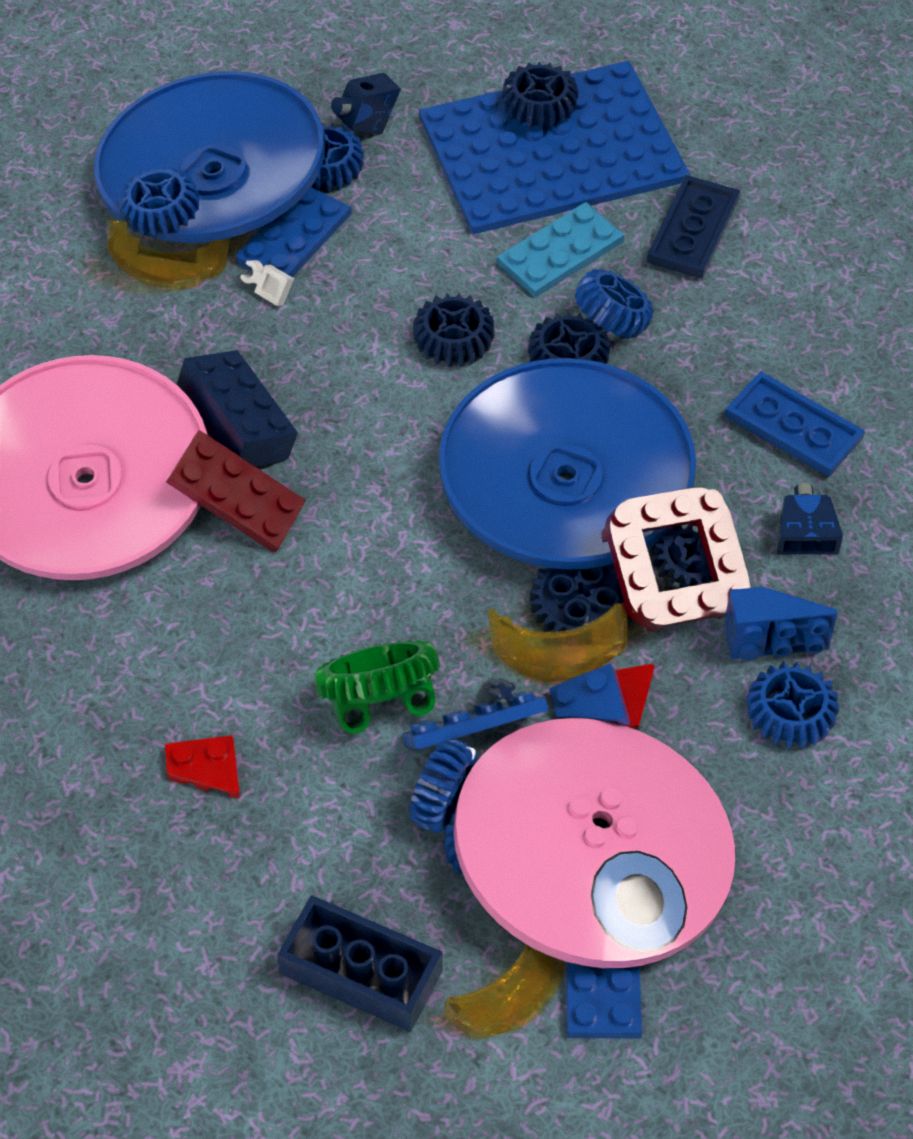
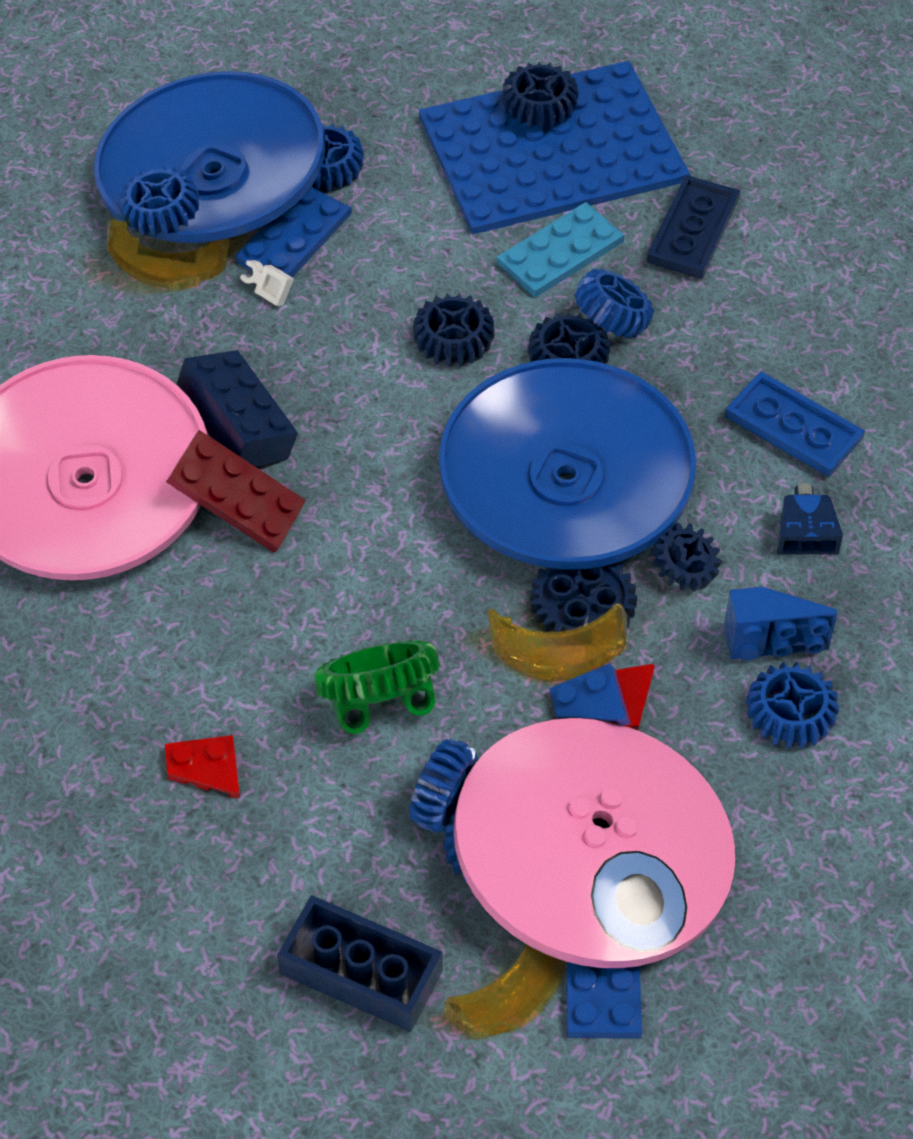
dark blue torso [331,73,401,135] -> none
blue plate [402,691,549,750] -> none
dark blue axle [486,677,516,701] -> none
plate [601,488,750,632] -> none

